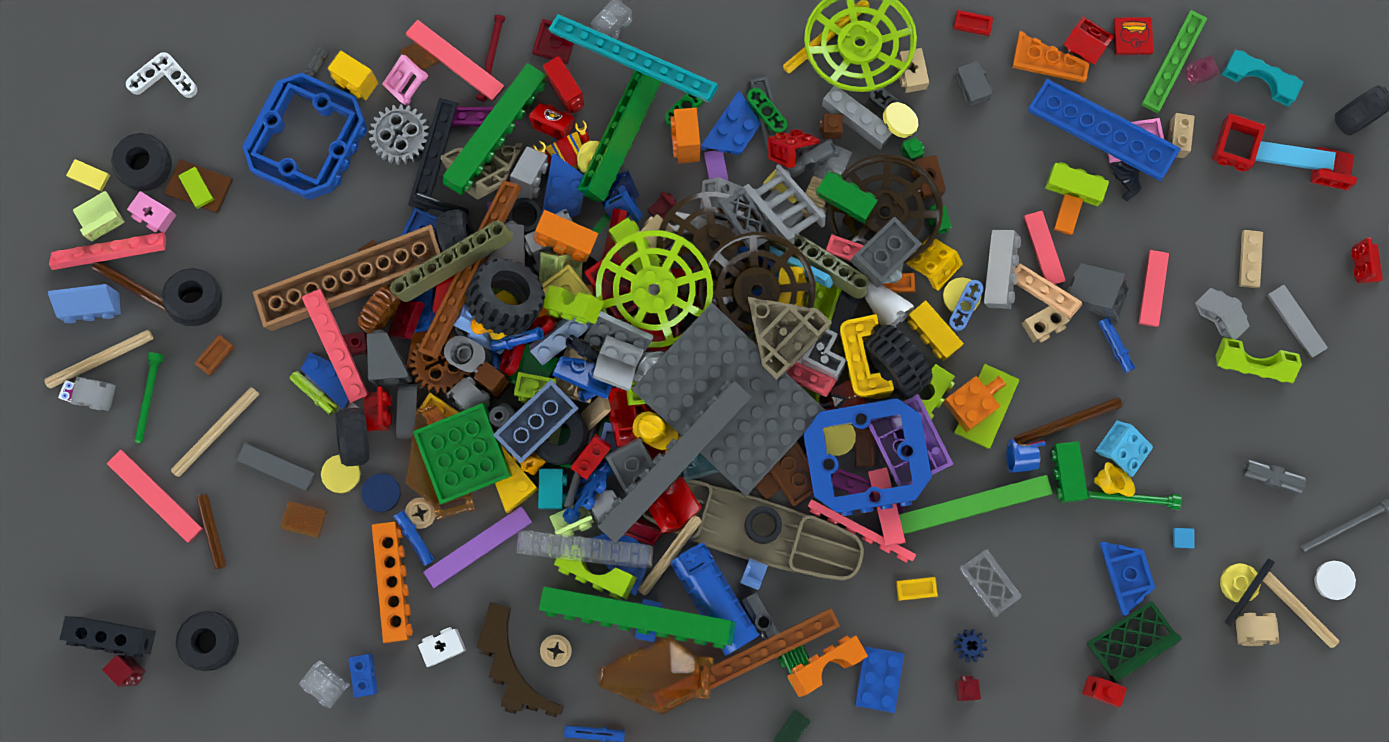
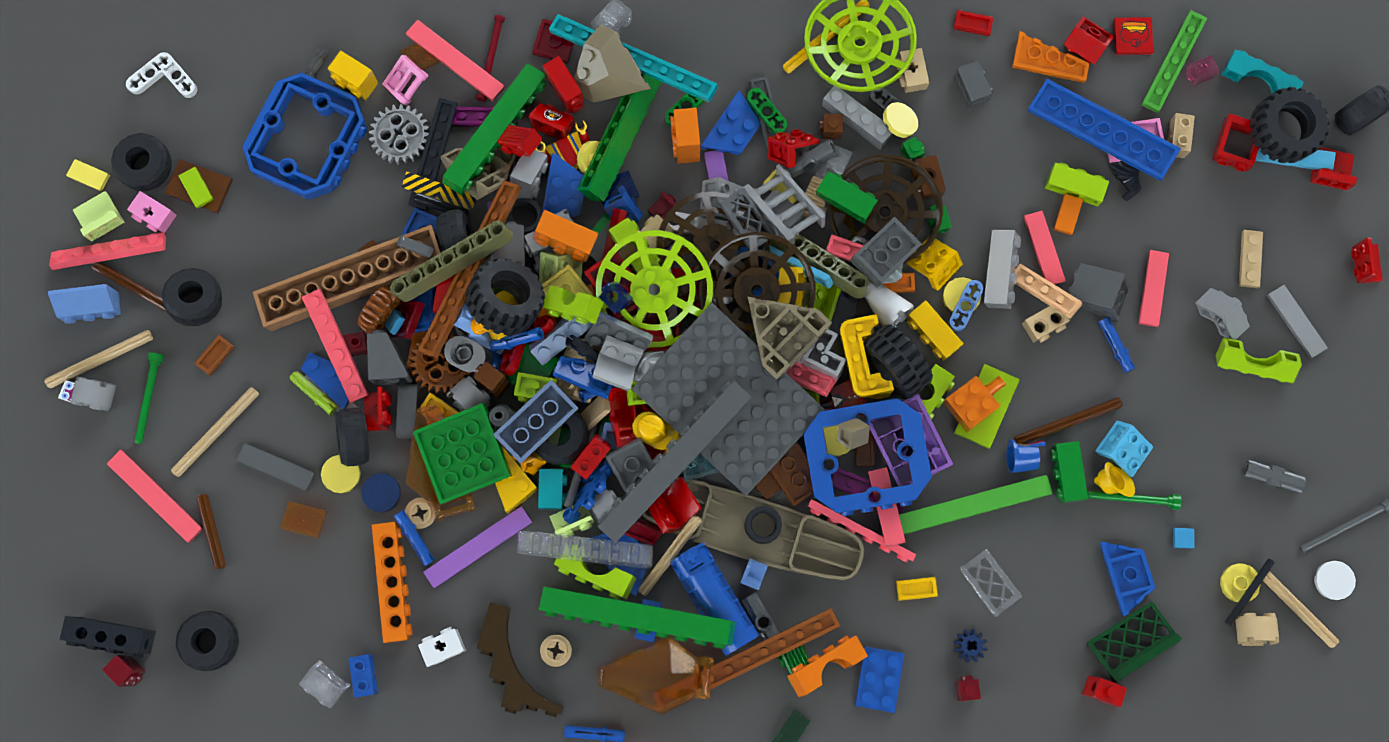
none -> dark azure tile [384,309,405,335]
none -> dark grey beam [396,236,434,258]
none -> sticker [401,171,476,211]
none -> red brick [497,125,542,157]
none -> dark tan wedge [574,25,651,103]
none -> clear blue brick [599,282,634,314]
none -> dark tan panel [837,418,870,450]
none -> black tyre [1250,87,1330,164]

